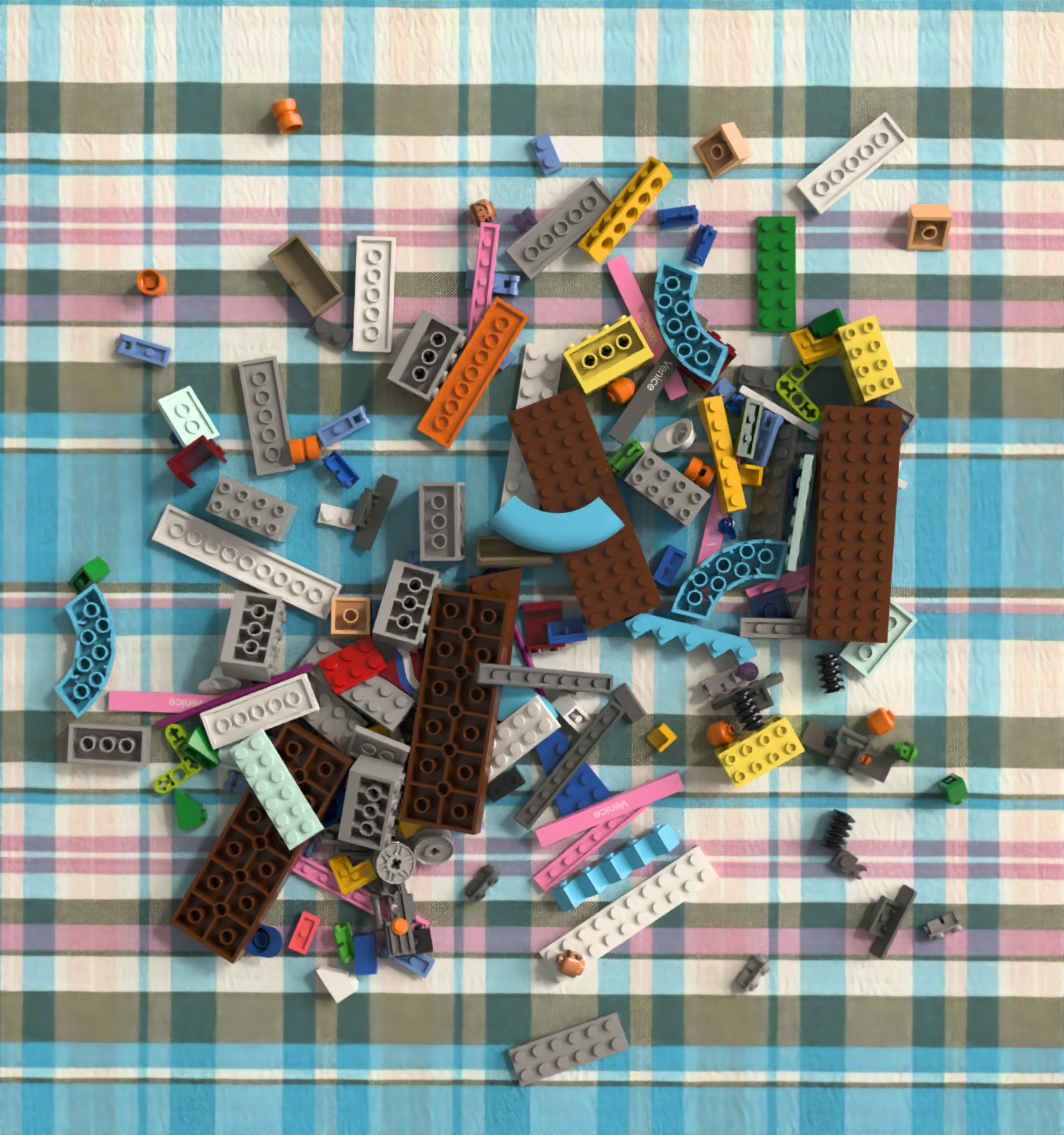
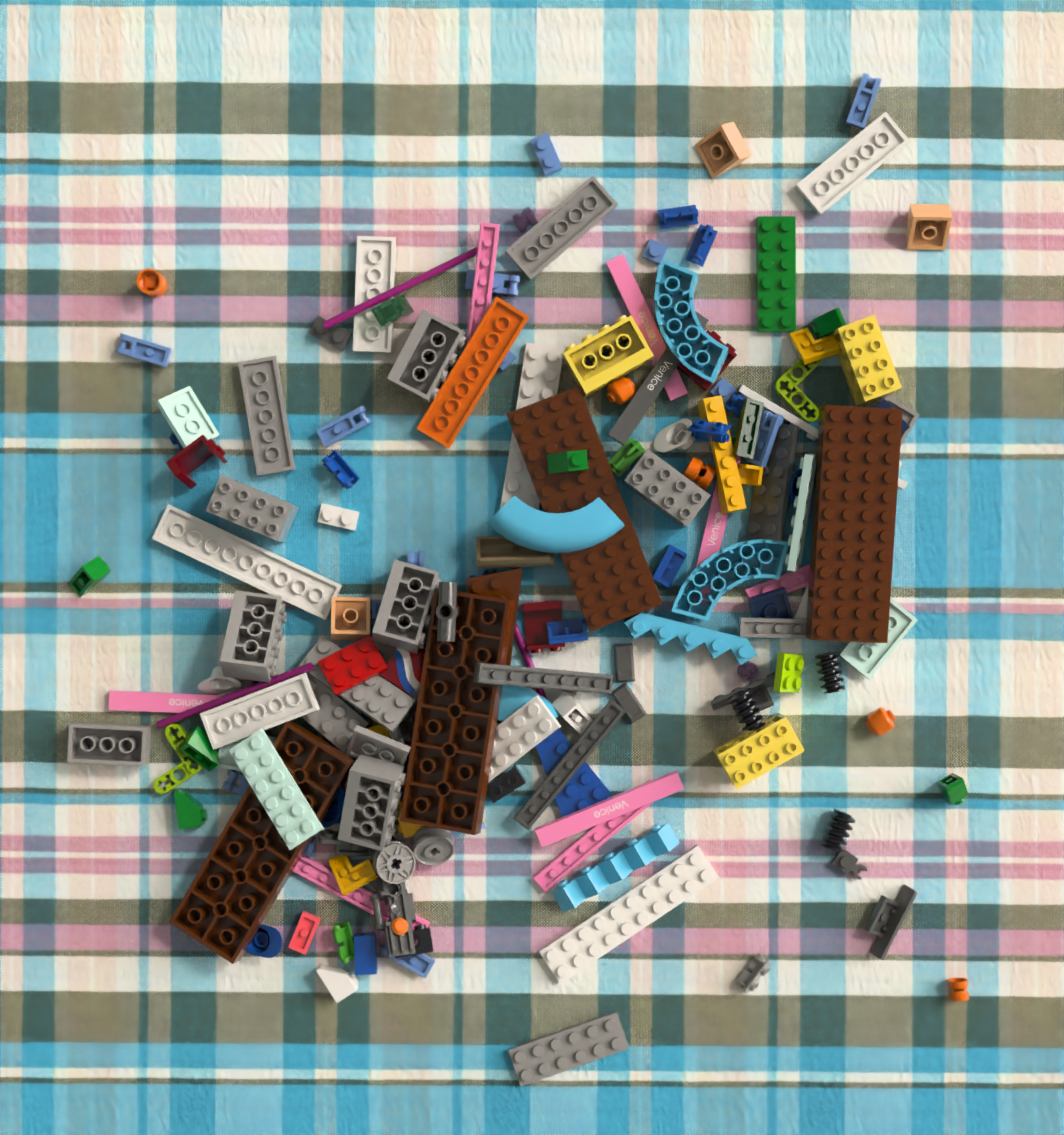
medium azure brick [54,583,116,719] -> none
dark tan container [267,233,345,318] -> none
orange wheel [271,98,303,134] -> none
orange wheel [289,435,321,464] -> none
dark grey bracket [351,474,399,551] -> none
light grey brick [419,482,466,561] -> none
dark grey hinge [464,864,501,903] -> none
nougat head [467,199,497,227] -> none
nougat head [555,949,585,978] -> none
yellow brick [577,156,673,265] -> none
yellow panel [647,722,677,753] -> none
light grey hinge [700,666,742,698] -> none
orange head [706,720,736,747] -> none
clear blue plate [717,517,737,540] -> none
dark grey plate [737,364,779,392] -> none
dark grey piece [800,719,895,783] -> none
bright green hinge [891,741,918,764] -> none
light grey hinge [923,911,965,941] -> none
none -> magenta piece [322,247,477,329]
none -> clear green slope [371,296,414,327]
none -> dark grey piece [436,582,458,642]
none -> green slope [547,450,588,474]
none -> dark grey tile [613,643,635,683]
none -> medium blue plate [642,239,668,265]
none -> blue hinge [688,420,731,443]
none -> lime plate [773,652,804,693]
none -> medium blue plate [845,73,882,130]
none -> orange wheel [948,977,969,1002]

